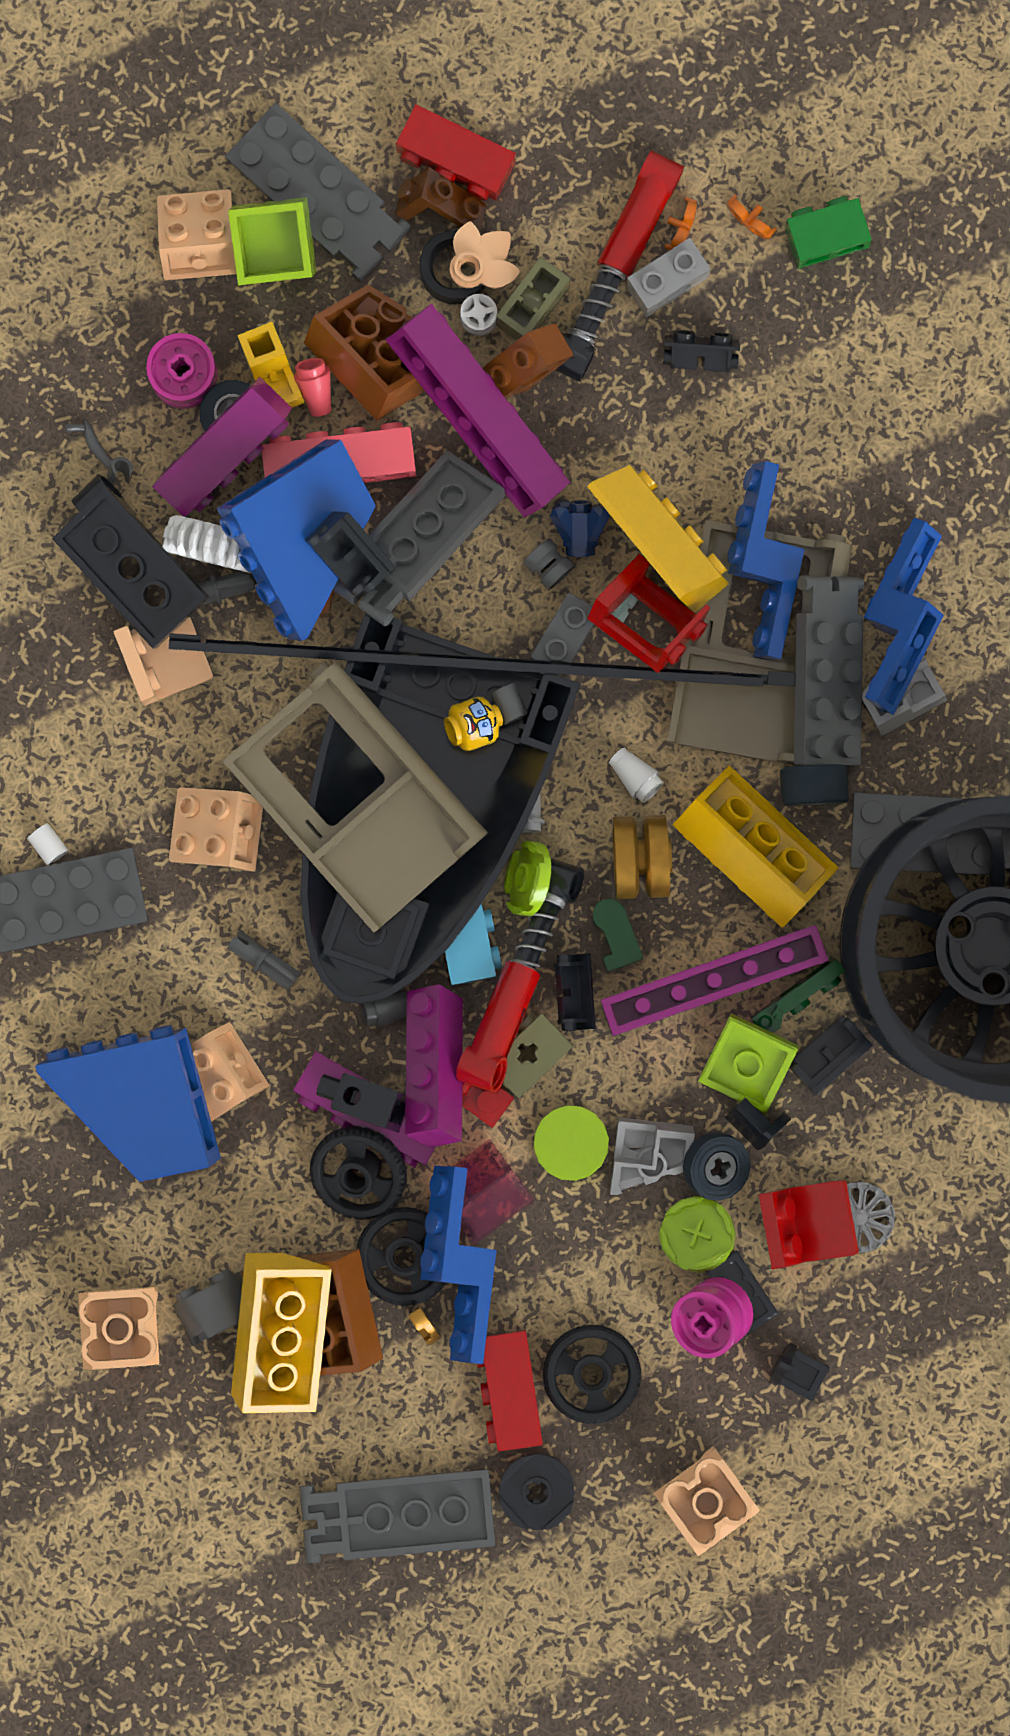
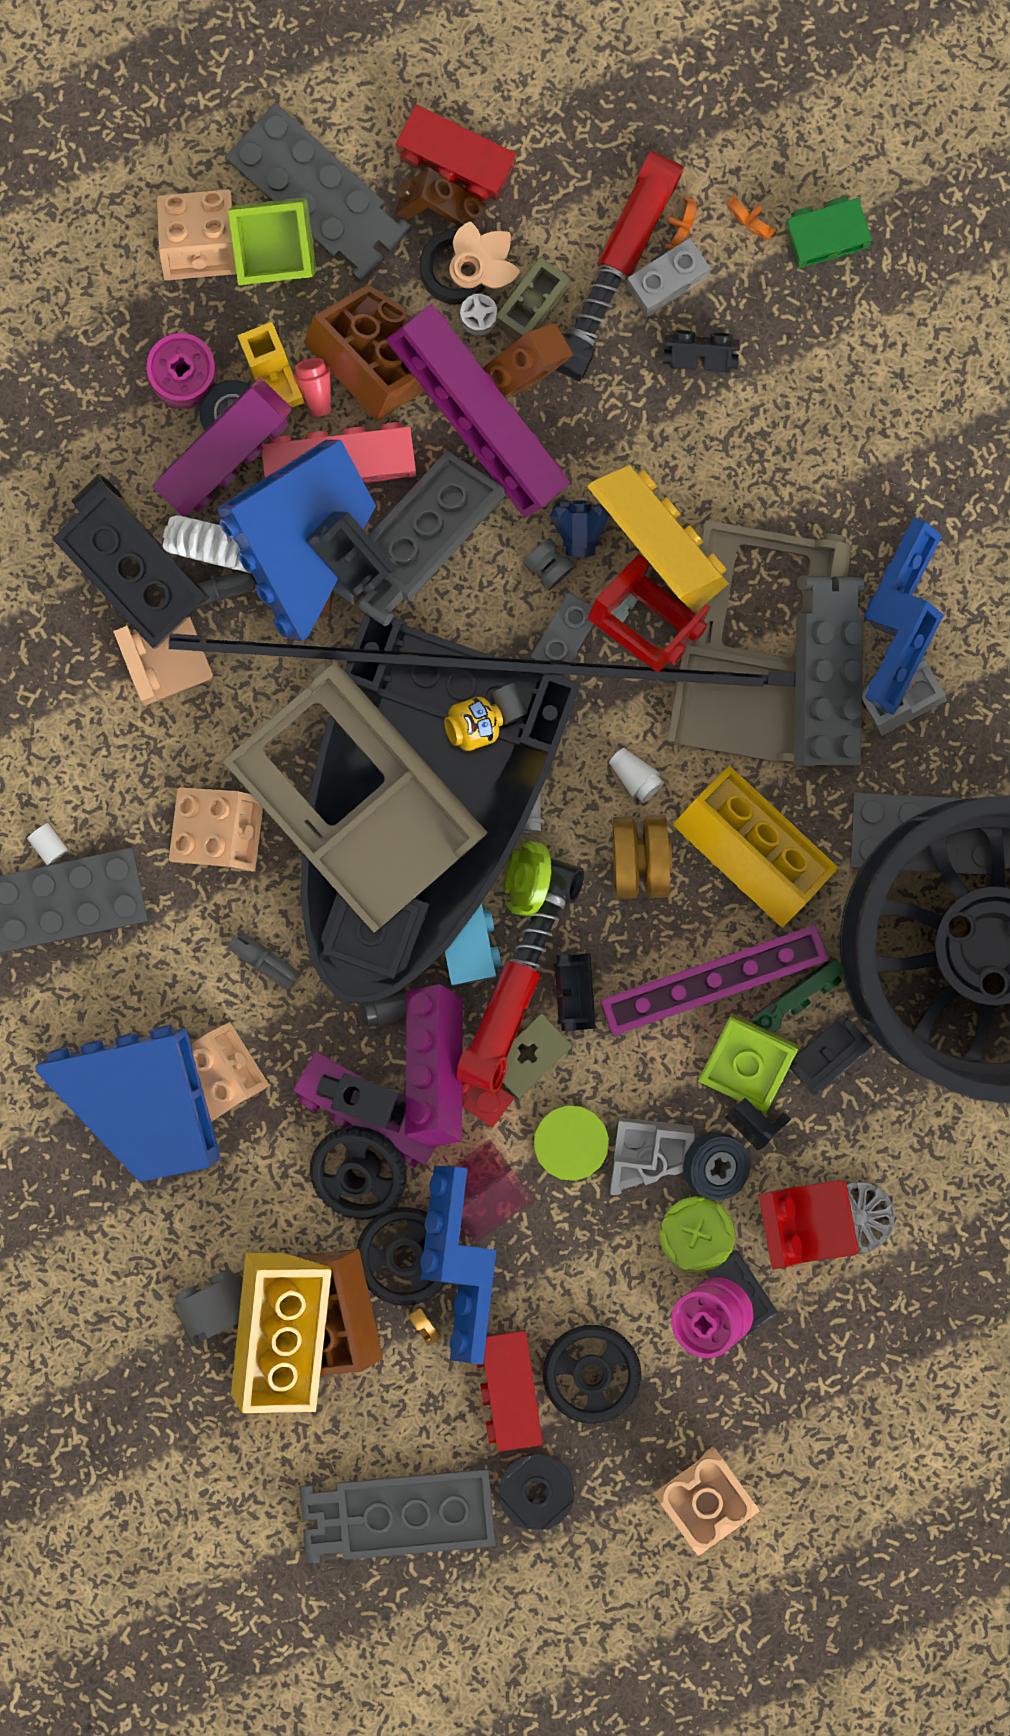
dark grey piece [65,420,133,482] -> none
light nougat piece [78,1287,159,1370] -> none
dark green leg [592,898,643,973] -> none
blue bracket [727,461,805,660] -> none
black tile [769,1342,829,1401] -> none
black wheel [780,764,849,806] -> none

